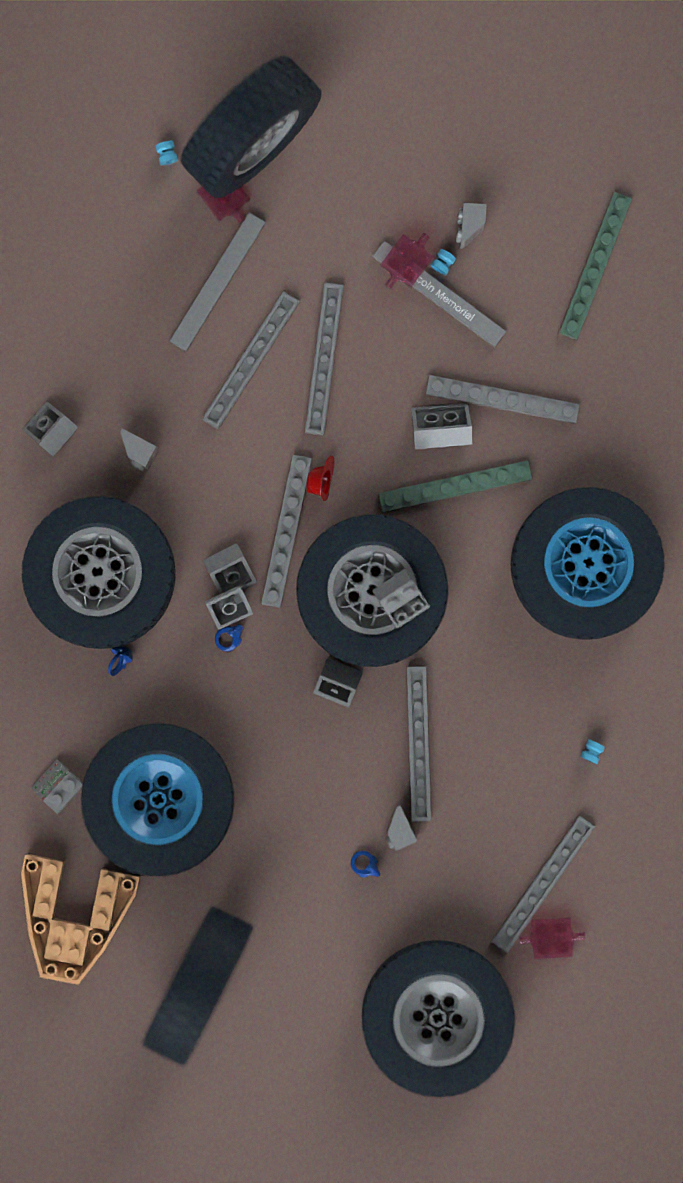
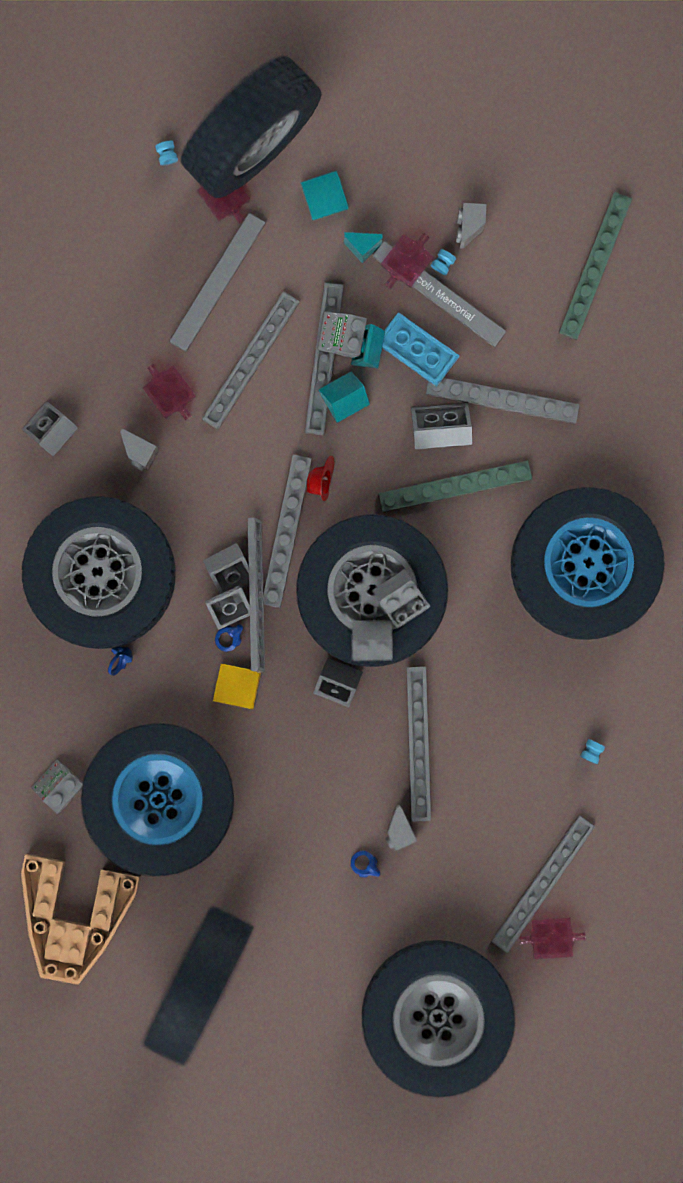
none -> clear pink plate [143,364,196,421]
none -> yellow slope [213,664,261,709]
none -> light grey tile [248,518,265,673]
none -> teal slope [300,171,349,220]
none -> light grey slope [317,312,367,358]
none -> teal slope [318,372,370,423]
none -> teal slope [344,232,383,263]
none -> teal slope [351,324,385,368]
none -> light grey slope [352,620,392,660]
none -> medium azure tile [382,312,460,387]

